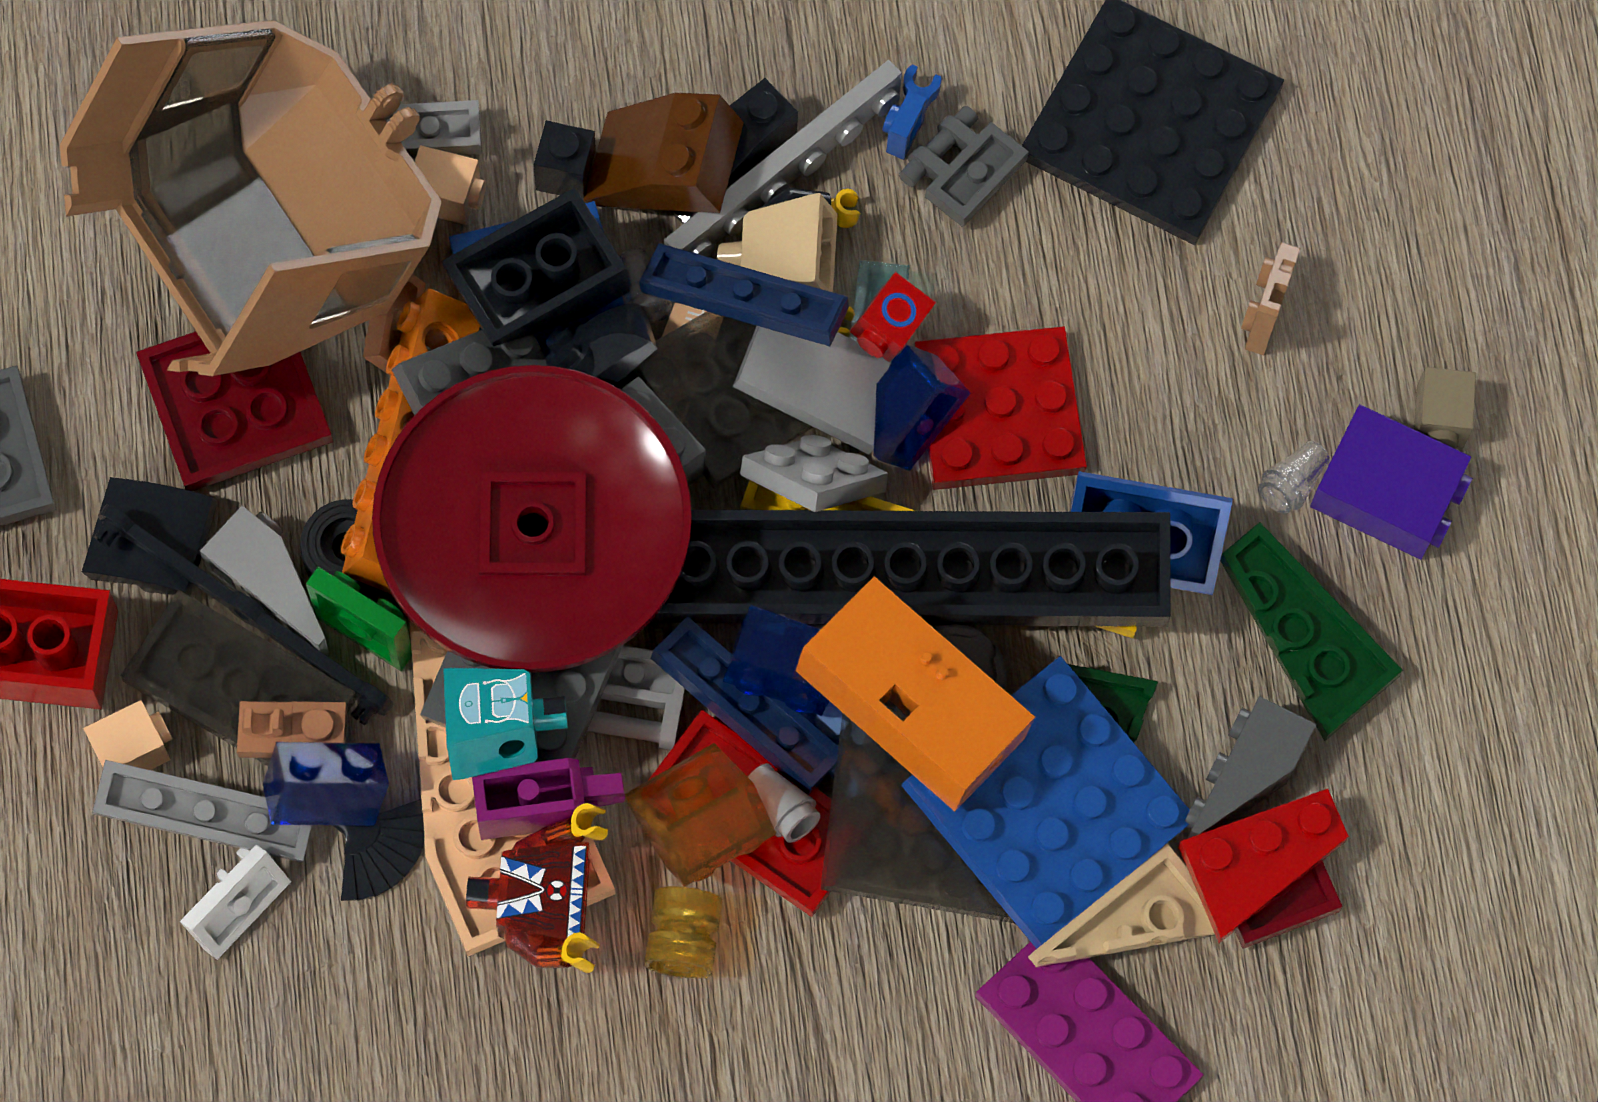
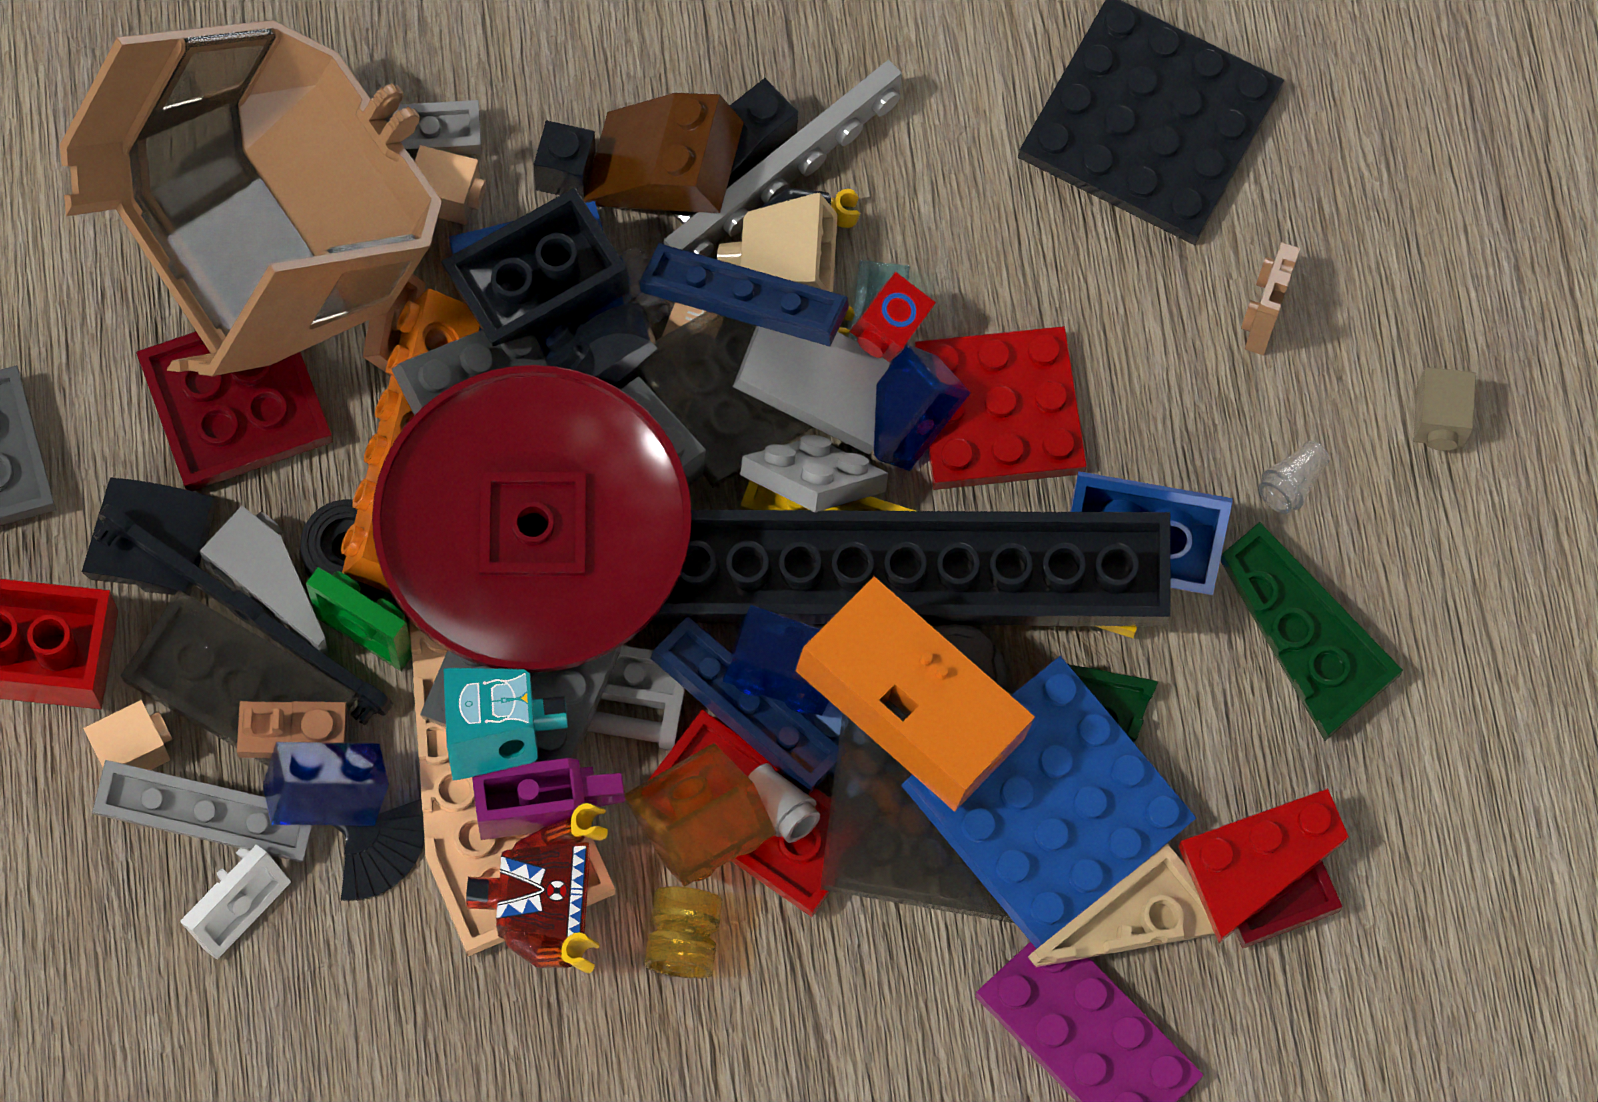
blue plate [882,64,941,160] -> none
dark grey plate [899,106,1029,227] -> none
dark grey slope [1185,696,1316,838] -> none
dark purple brick [1310,404,1473,560] -> none

